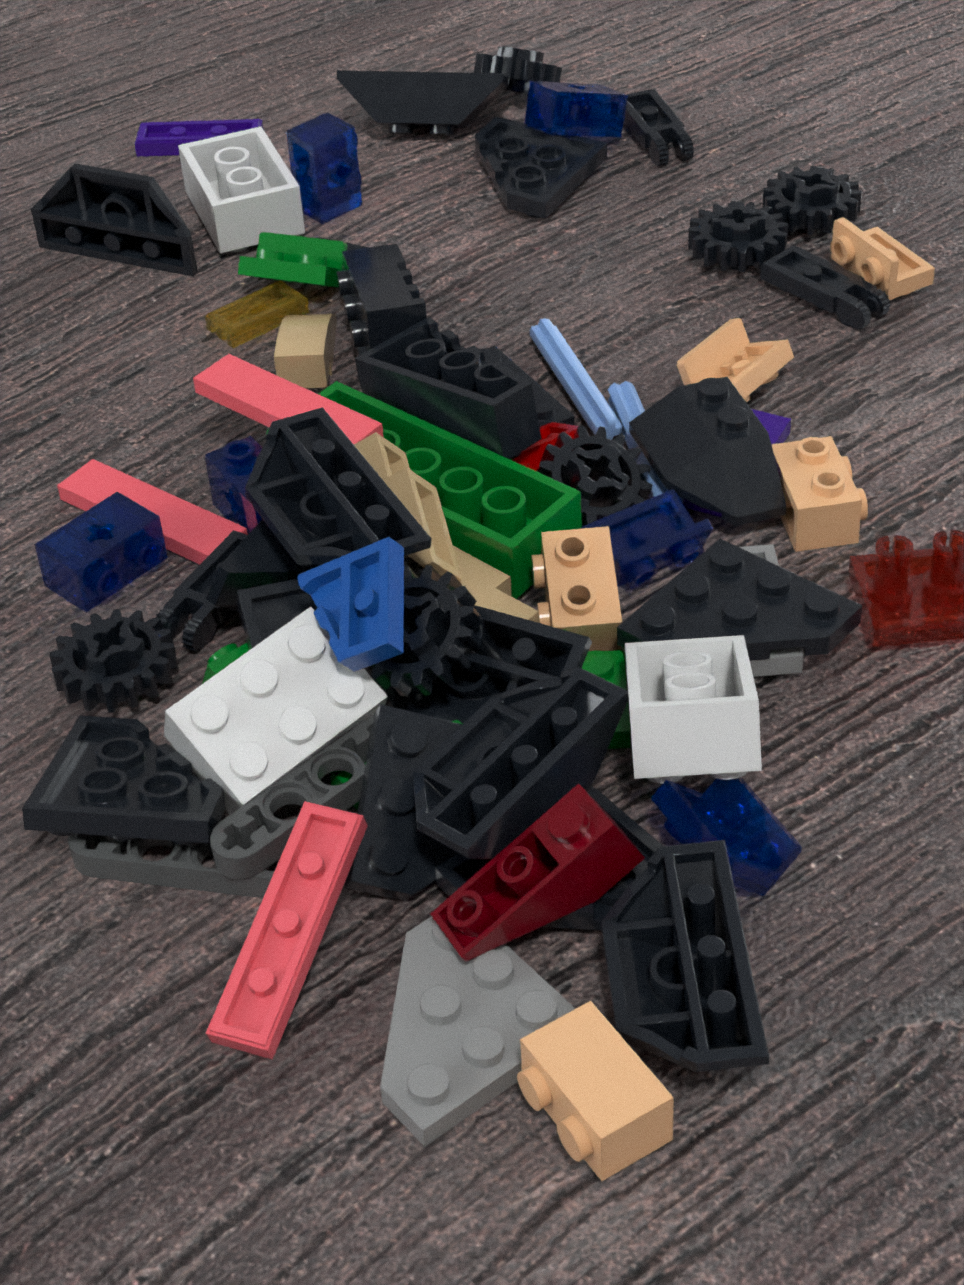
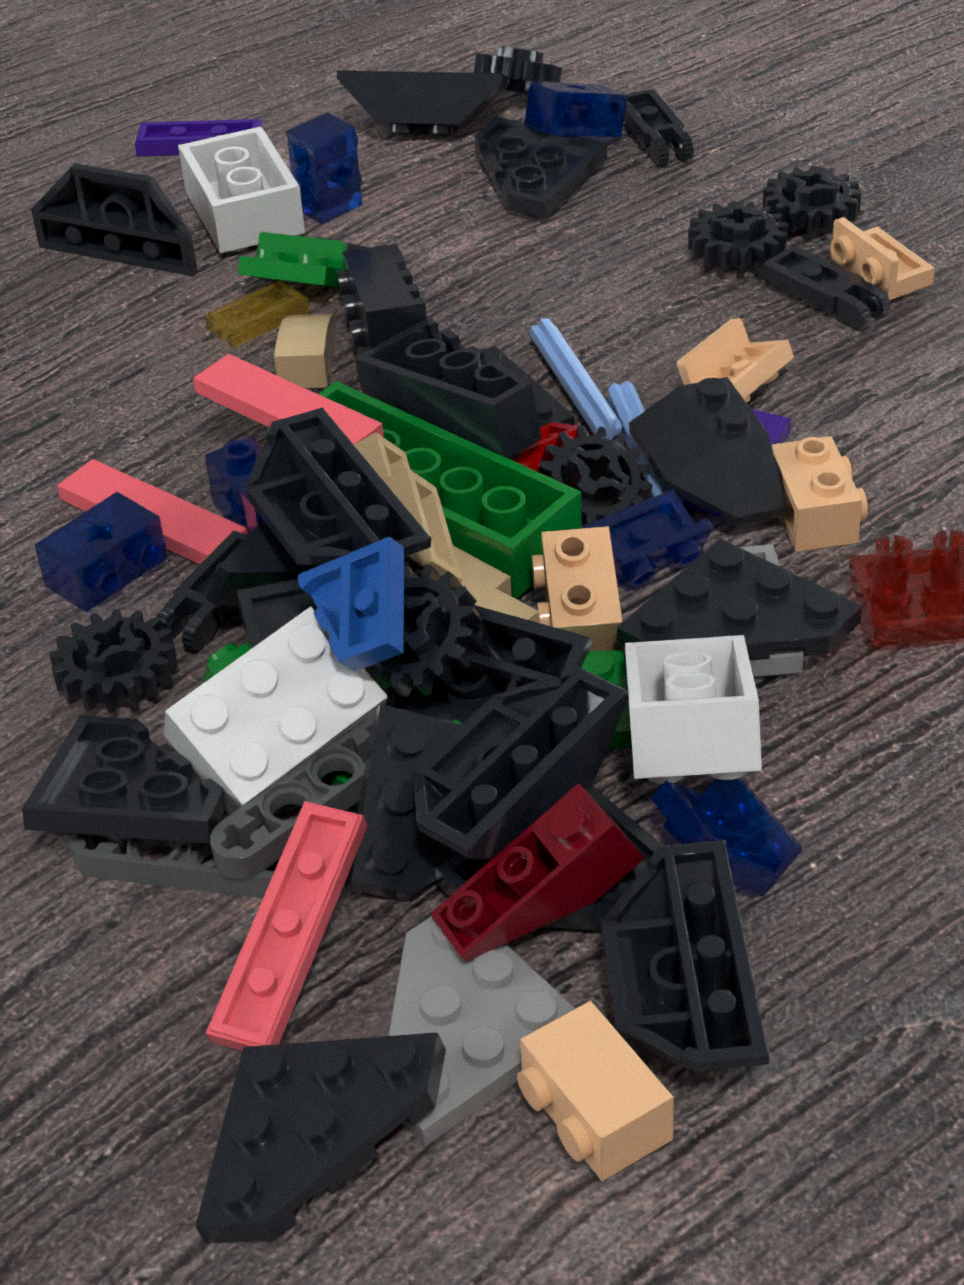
none -> black plate [195,1032,446,1243]

